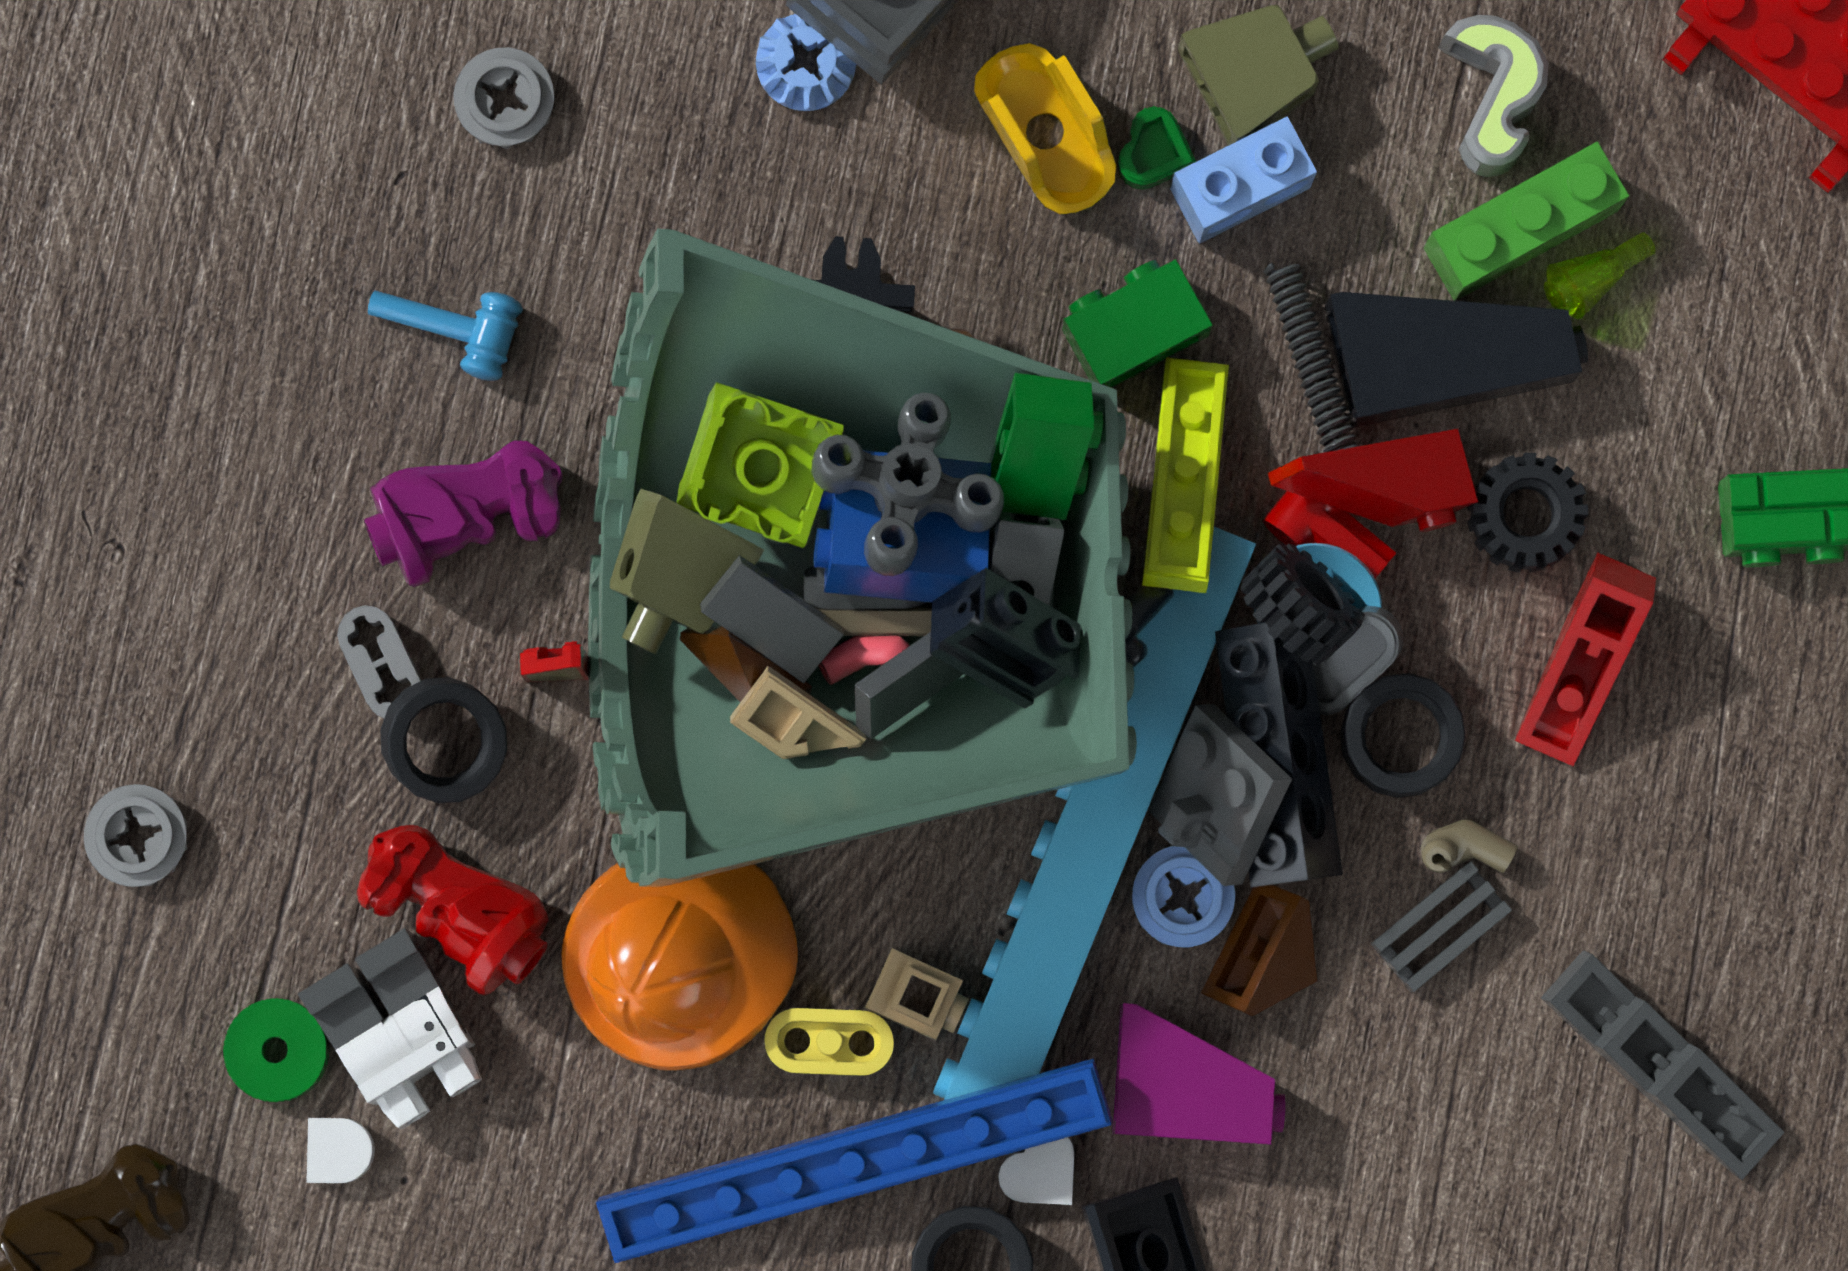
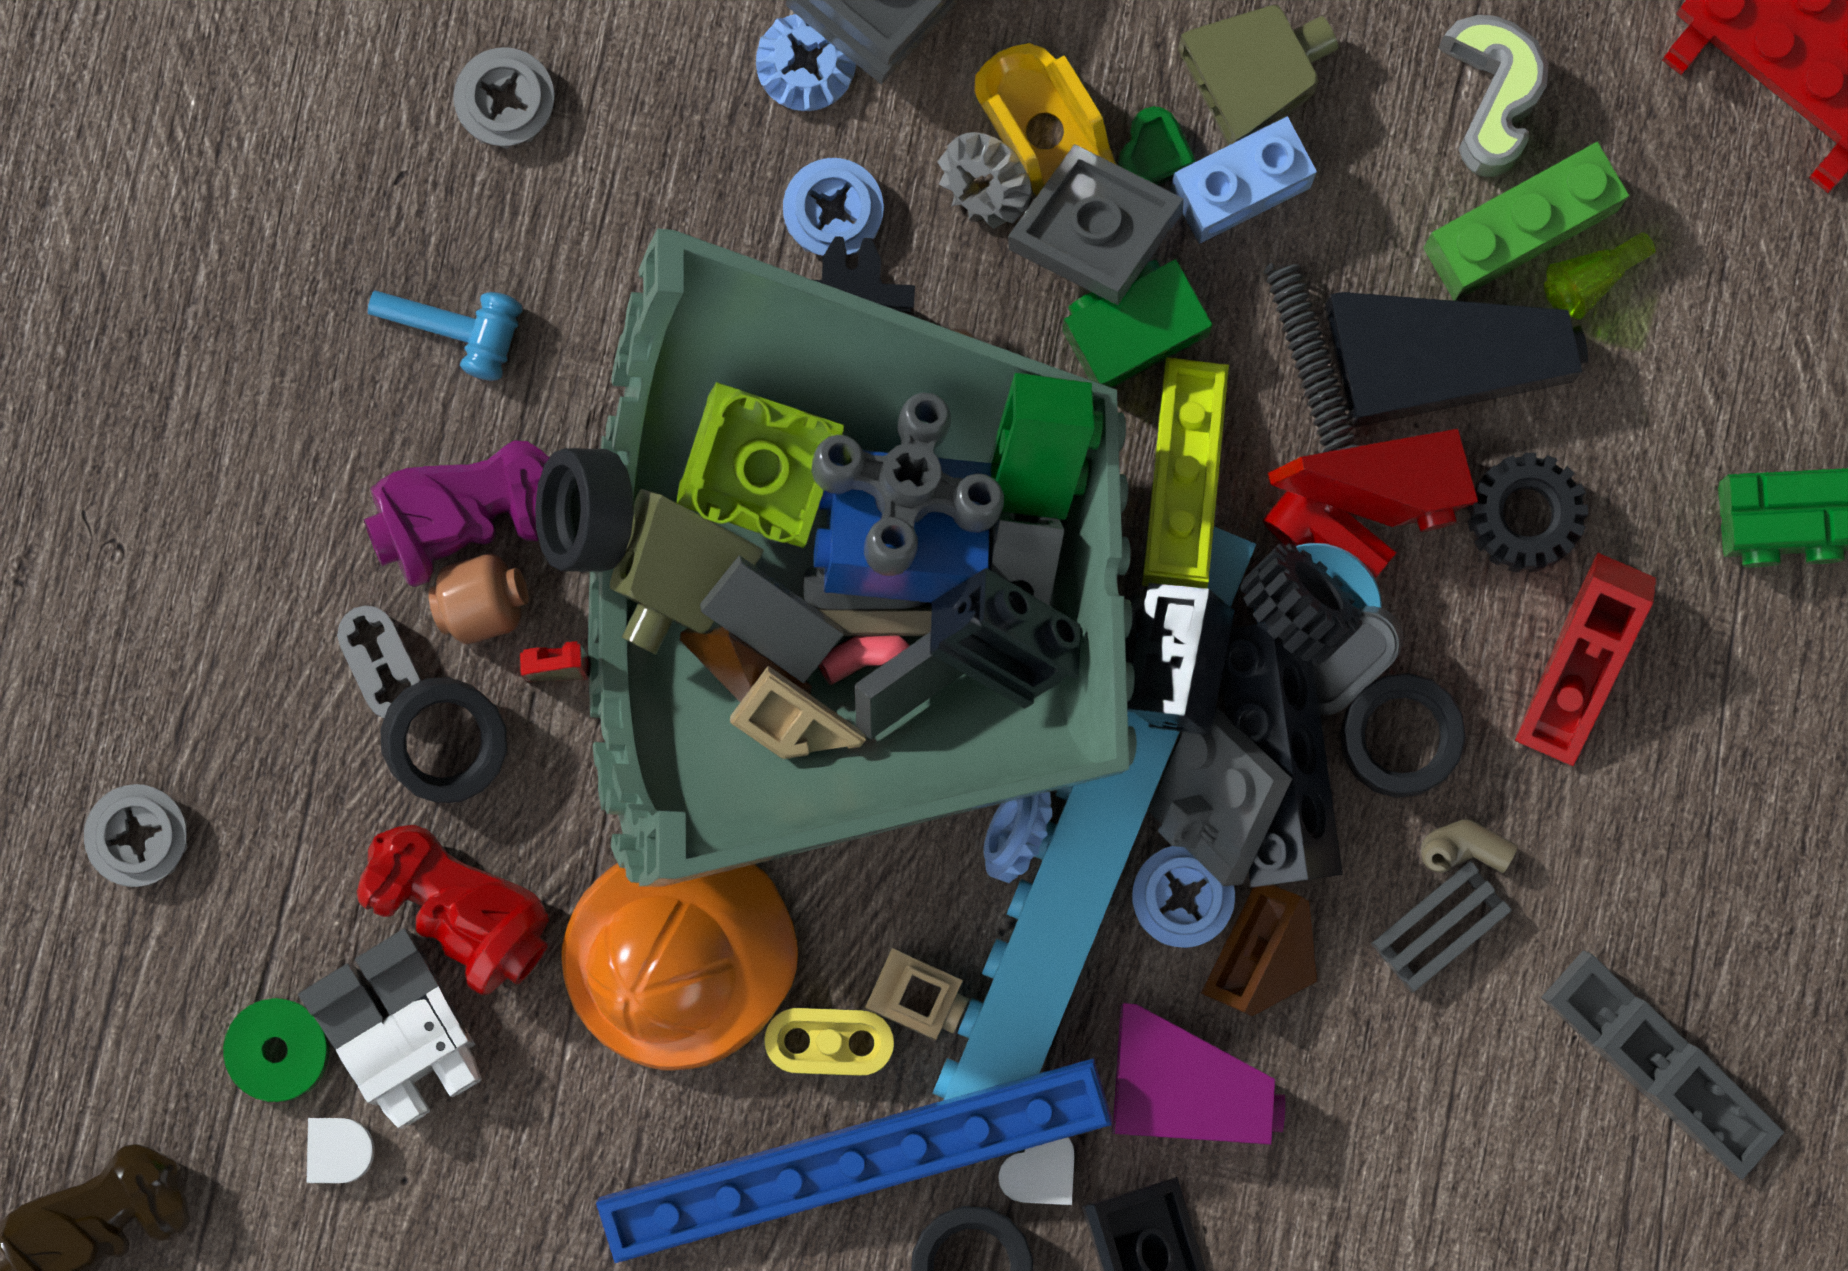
none -> nougat head [429,553,529,644]
none -> black tyre [535,448,634,572]
none -> light blue gear [783,158,884,256]
none -> light grey gear [938,132,1031,229]
none -> light blue gear [984,792,1052,883]
none -> dark grey hinge [1008,144,1184,305]
none -> black hinge [1127,583,1235,735]

